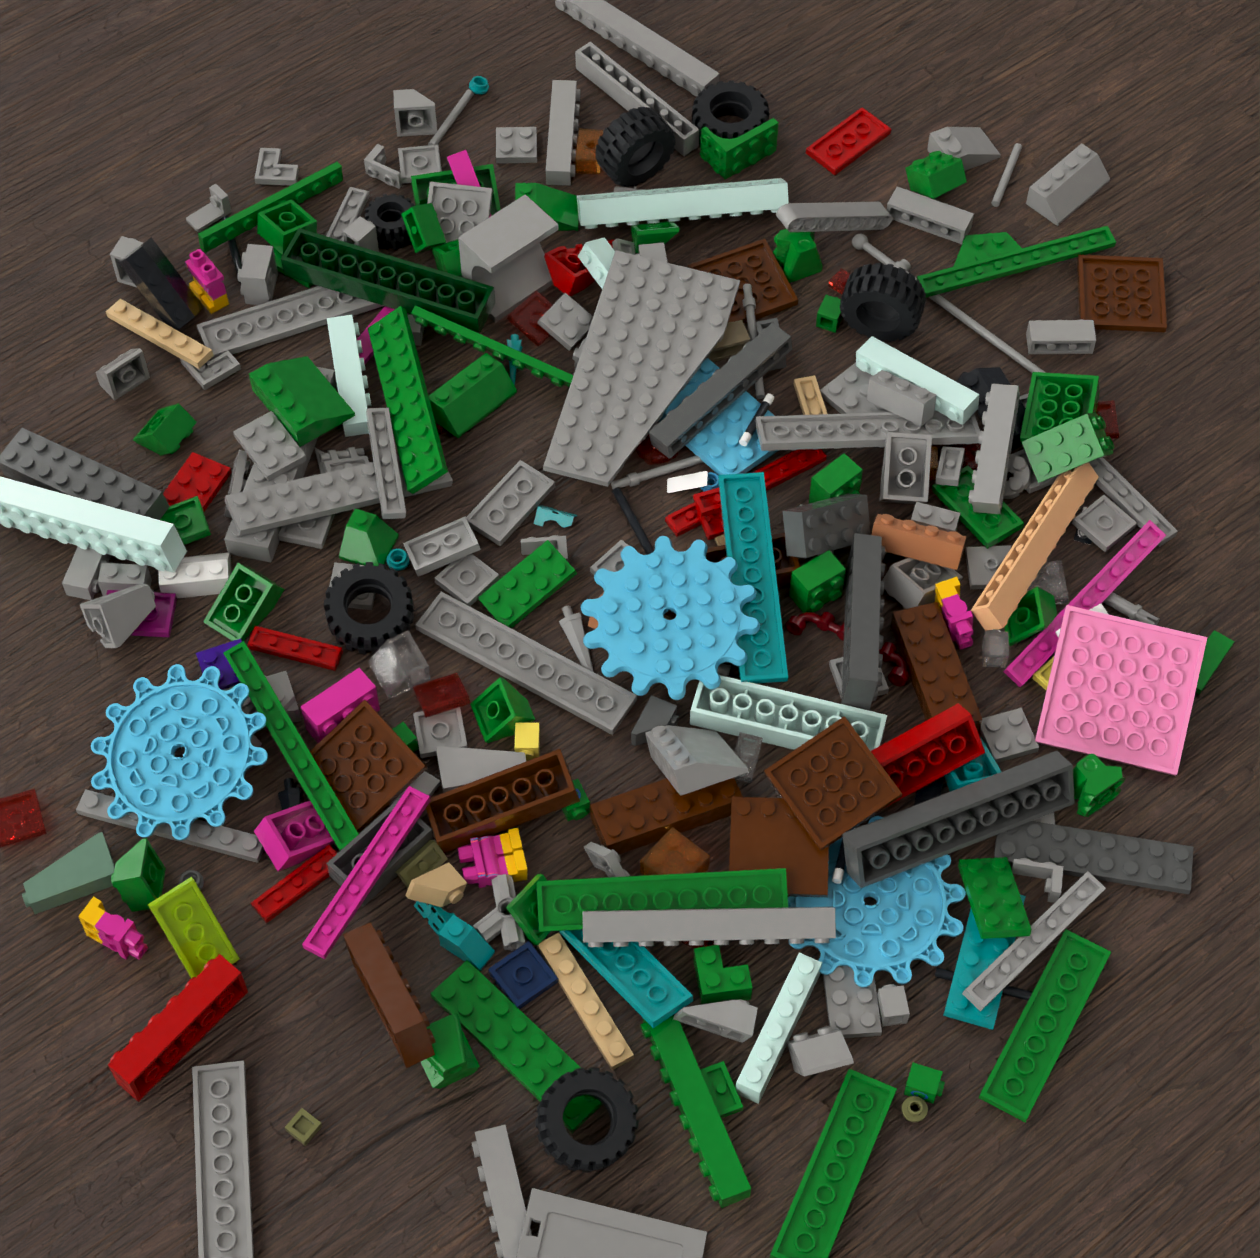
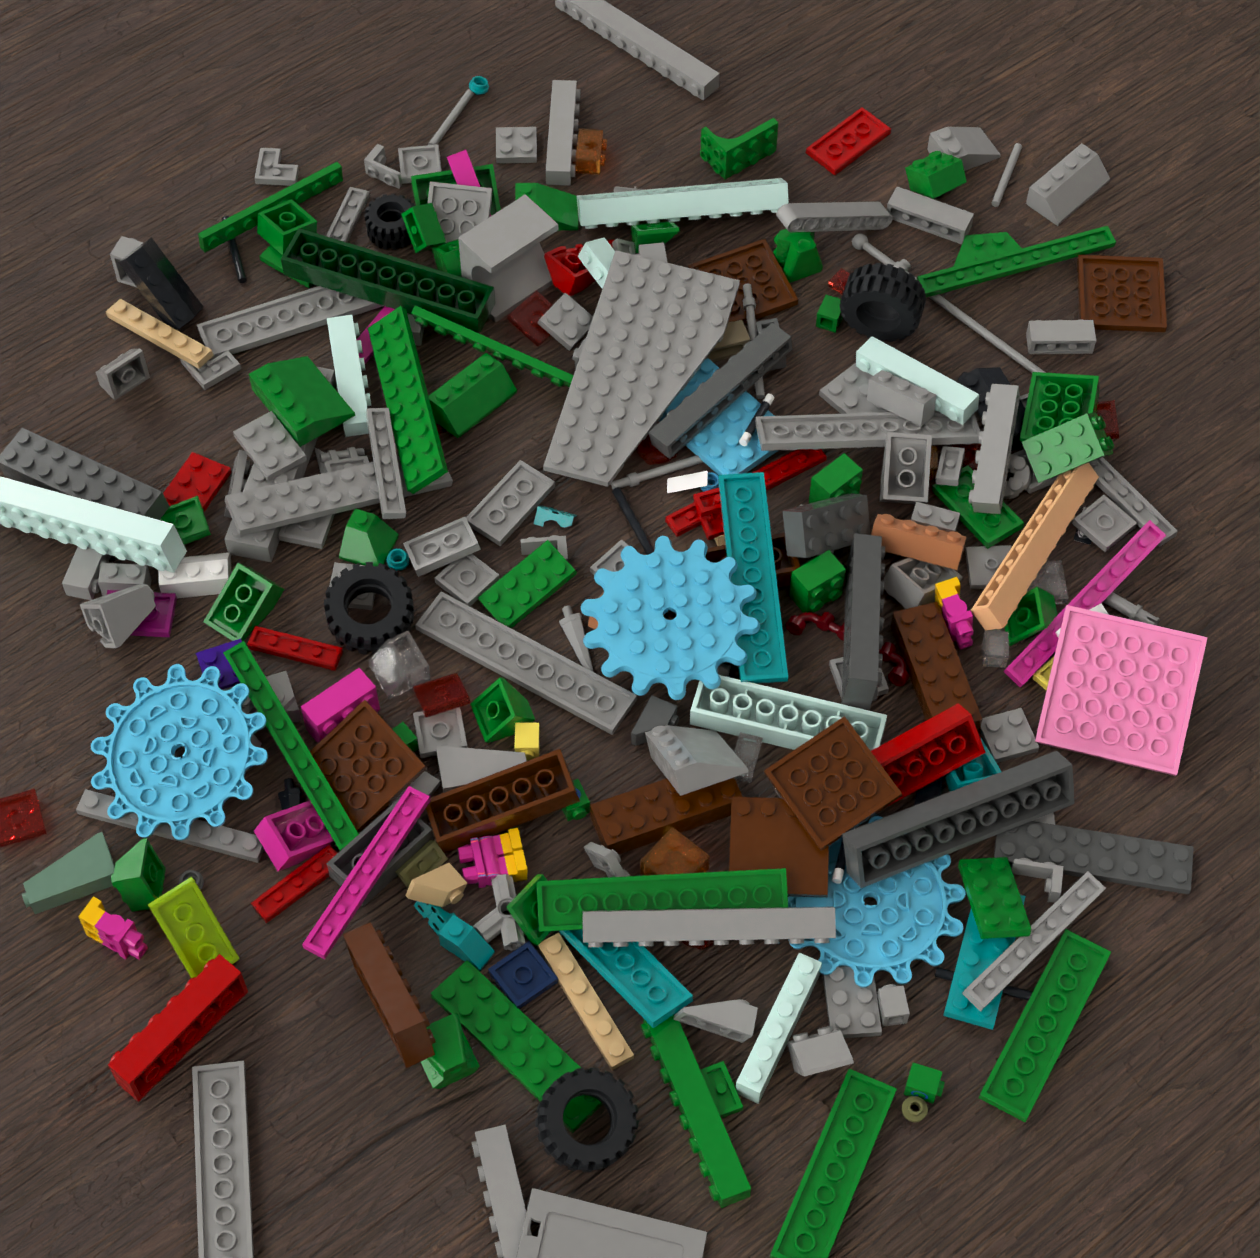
green slope [133,403,197,455] -> none
dark pink hips [185,249,229,314] -> none
light grey bracket [186,184,231,232] -> none
light grey brick [237,244,278,305] -> none
olive plate [285,1108,322,1146] -> none
light grey brick [343,216,379,252] -> none
light grey slope [393,89,437,137] -> none
teal piece [507,334,522,385] -> none
light grey brick [575,42,699,156] -> none
black tyre [595,107,676,187] -> none
black tyre [692,80,769,146] -> none
green brick [693,945,752,1005] -> none
tan plate [794,376,827,415] -> none
green piece [1073,754,1125,817] -> none
green tile [1196,630,1235,695] -> none

